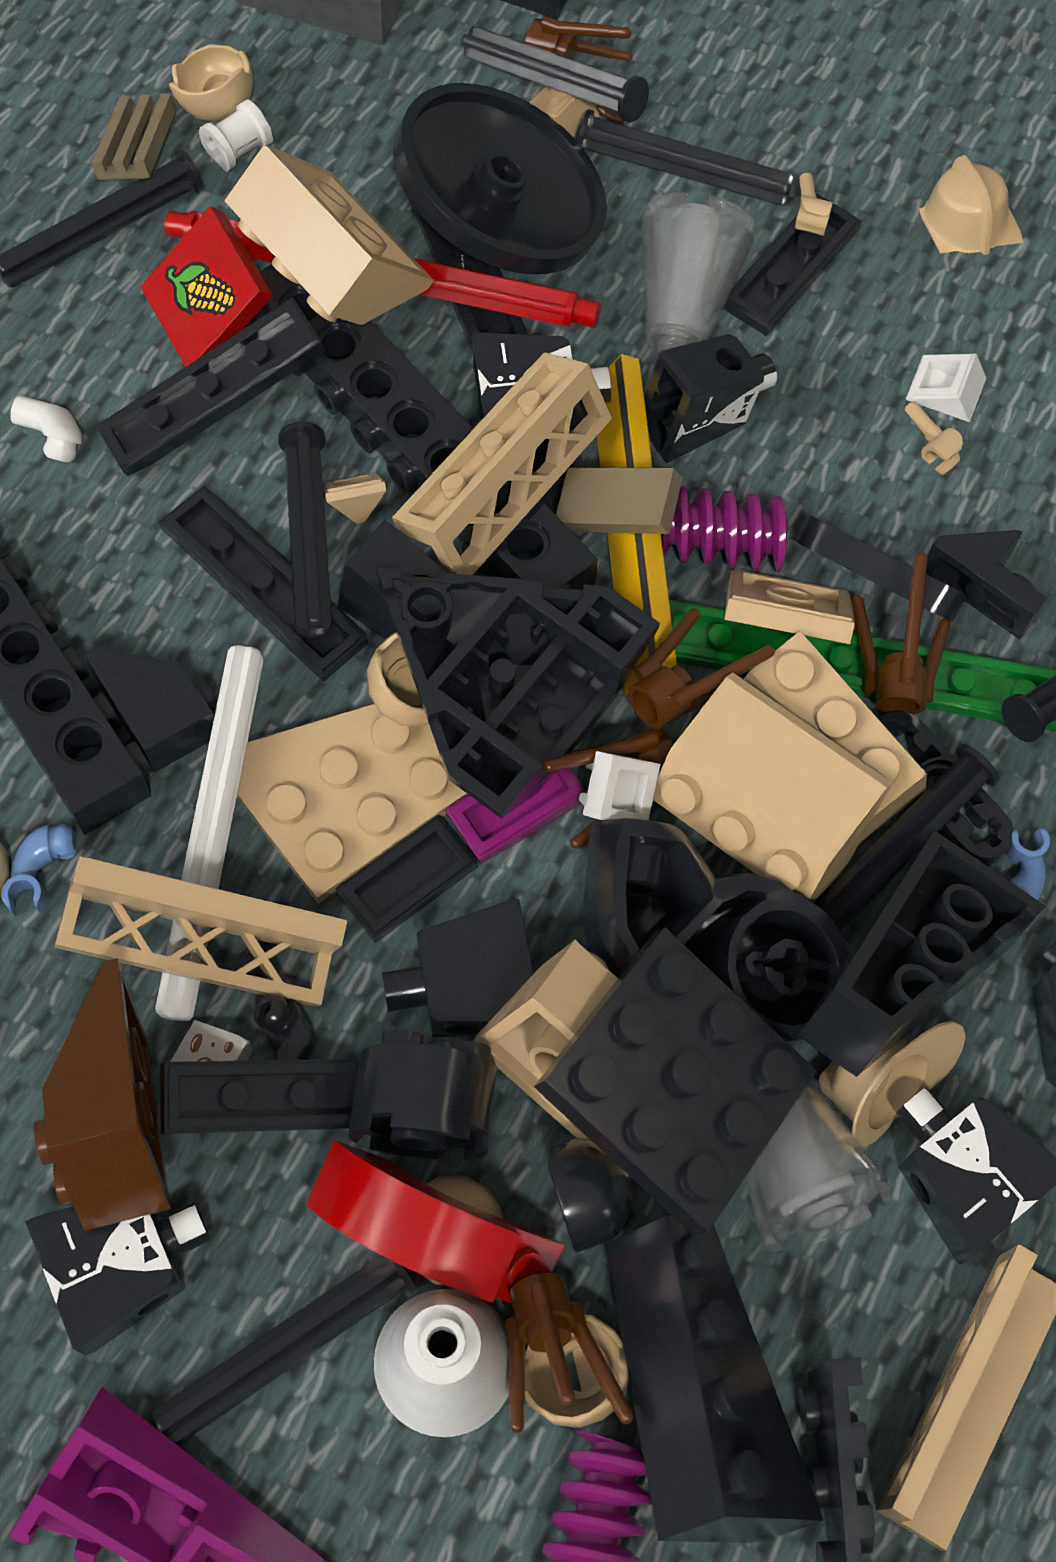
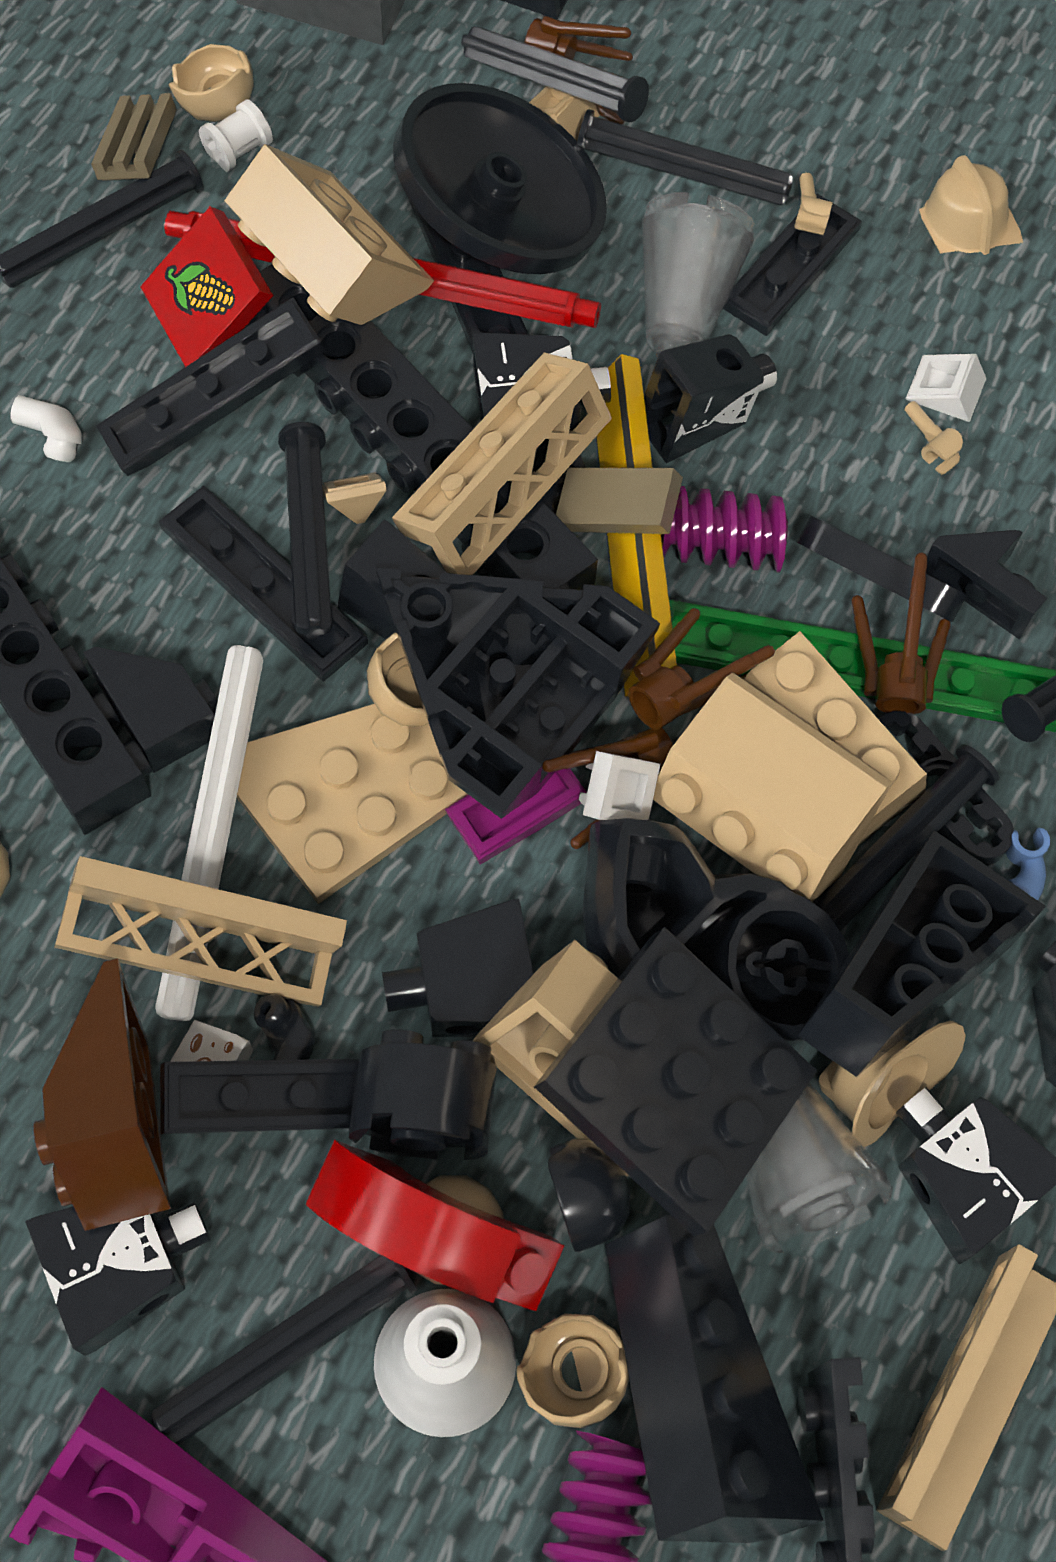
medium blue arm [1,824,77,916] -> none
black tile [336,815,478,943] -> none
reddish brown plant [504,1273,633,1433] -> none
tan tile [724,569,855,644] -> none

